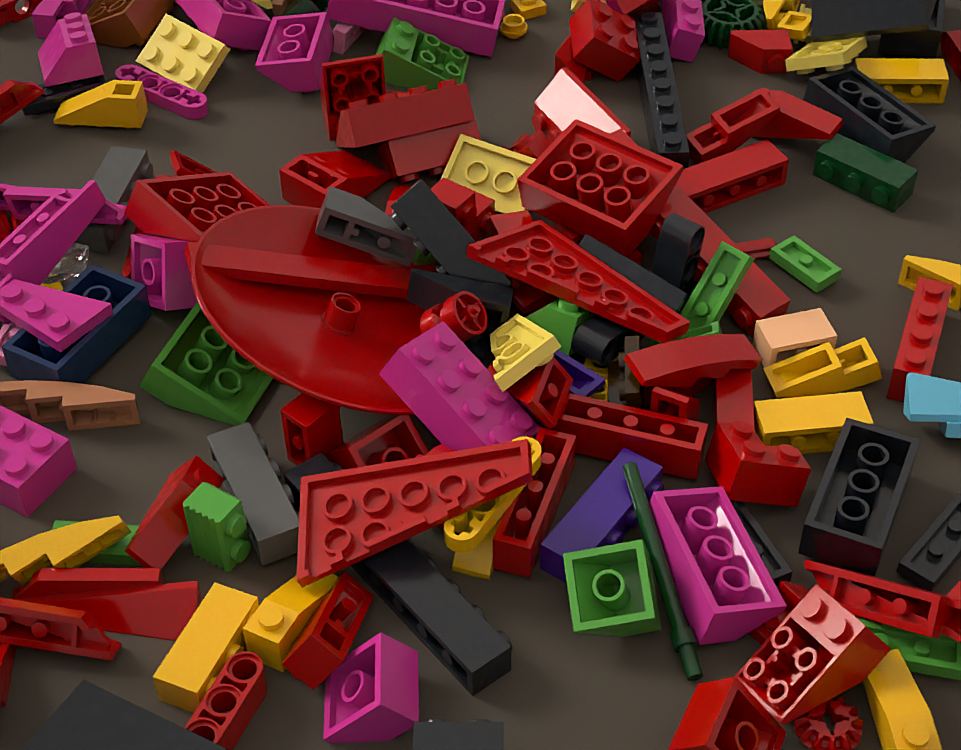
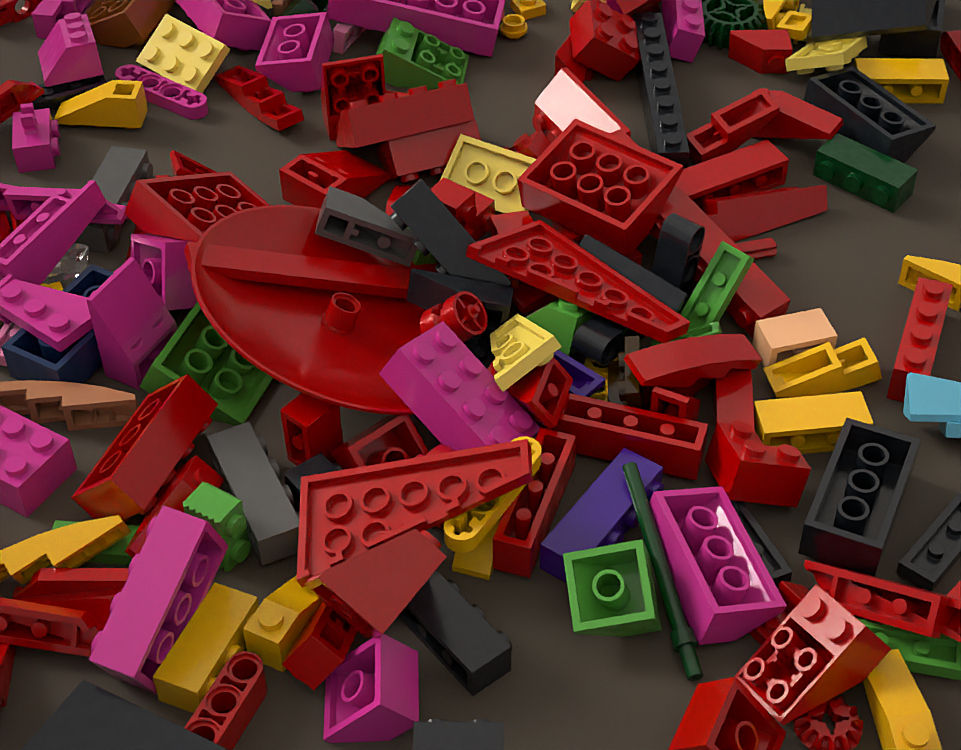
bright green plate [769,235,842,293] -> none
none -> dark pink brick [12,103,61,173]
none -> red brick [71,374,218,522]
none -> dark pink slope [86,257,177,390]
none -> dark pink brick [89,505,229,695]
none -> red slope [214,65,304,131]
none -> red slope [304,529,447,639]
none -> red wedge [702,185,828,242]

